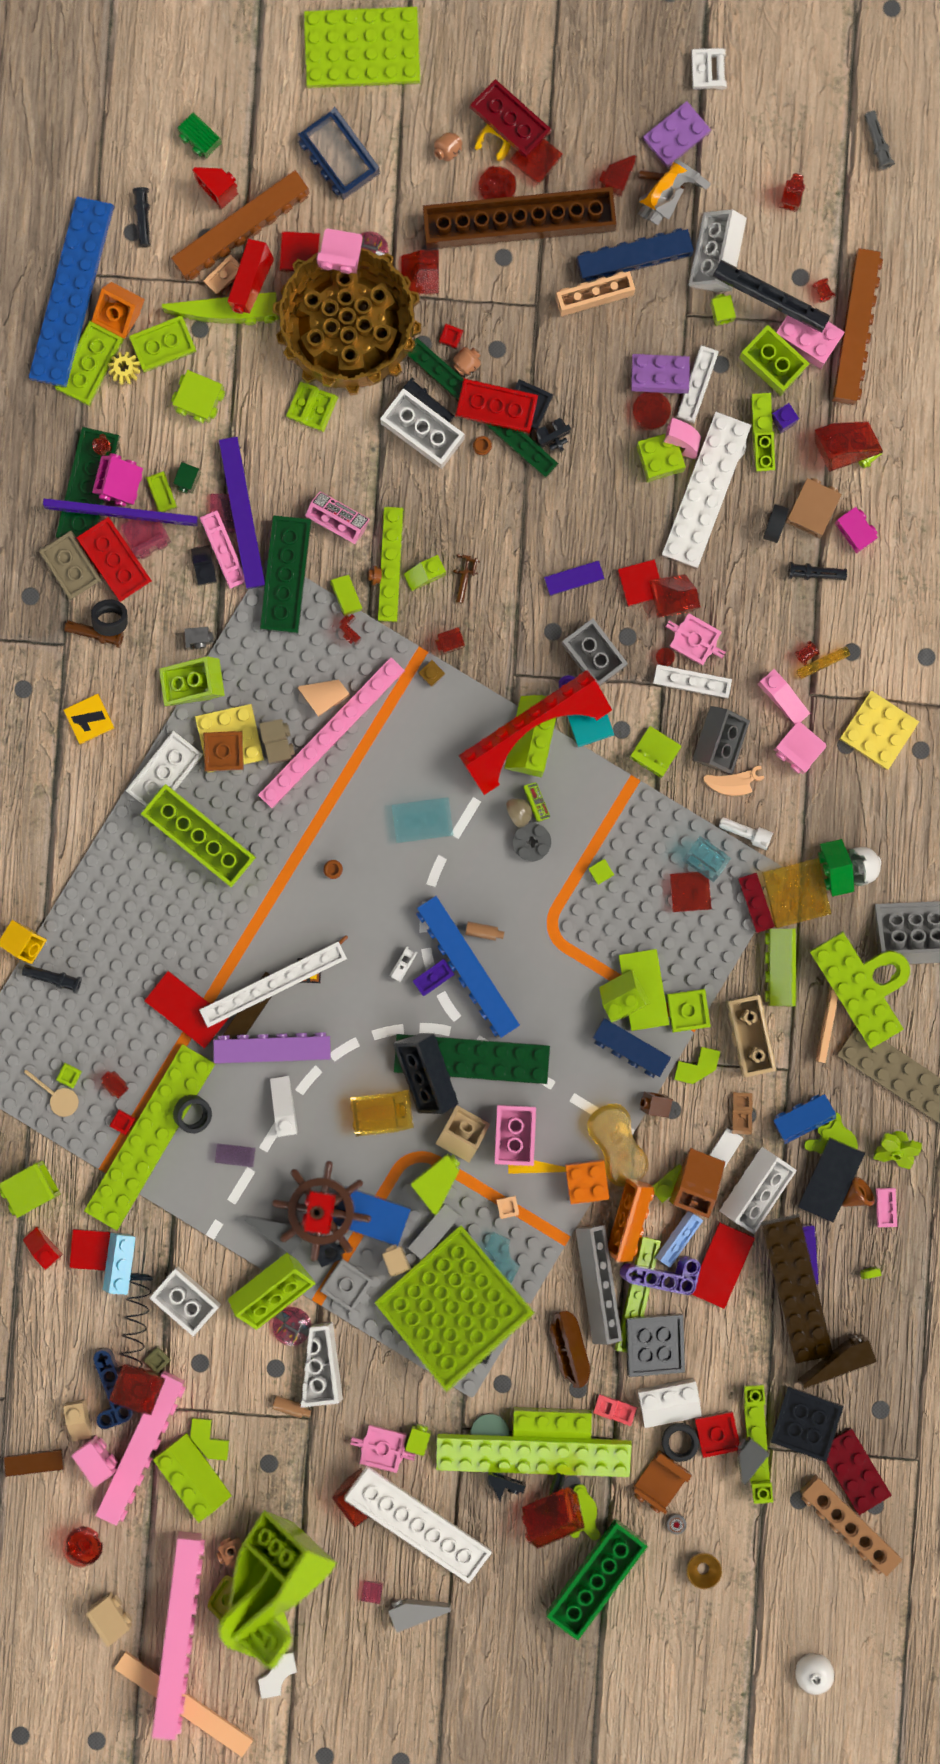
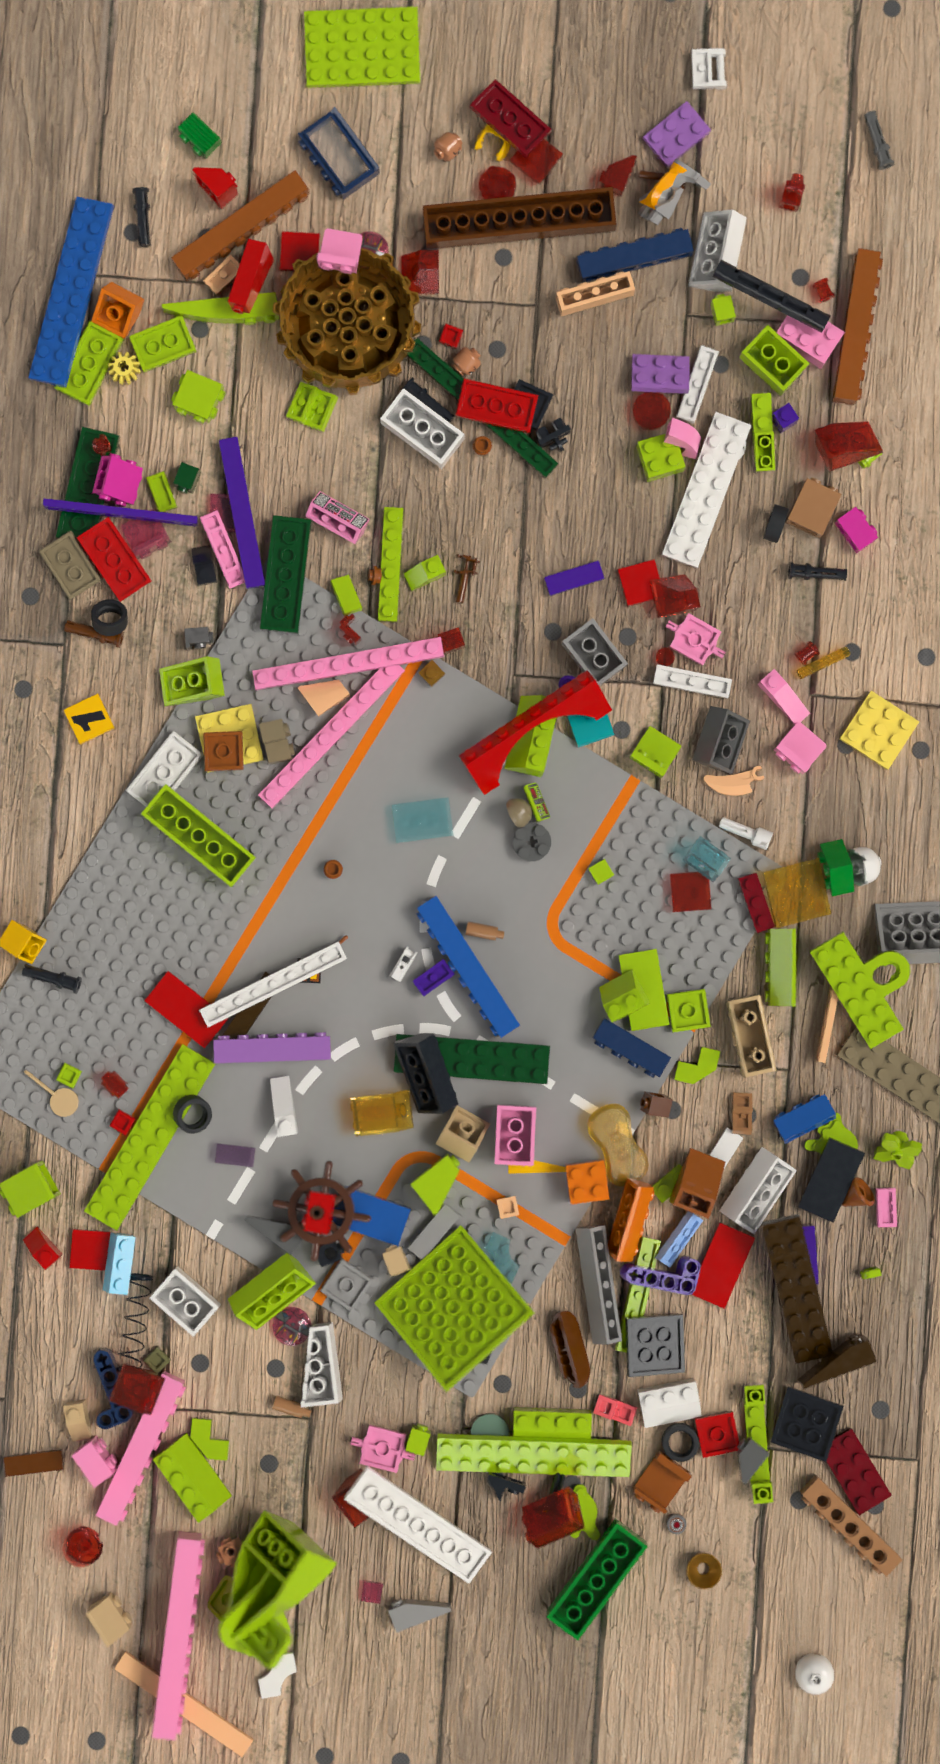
none -> bright pink plate [253,637,444,690]

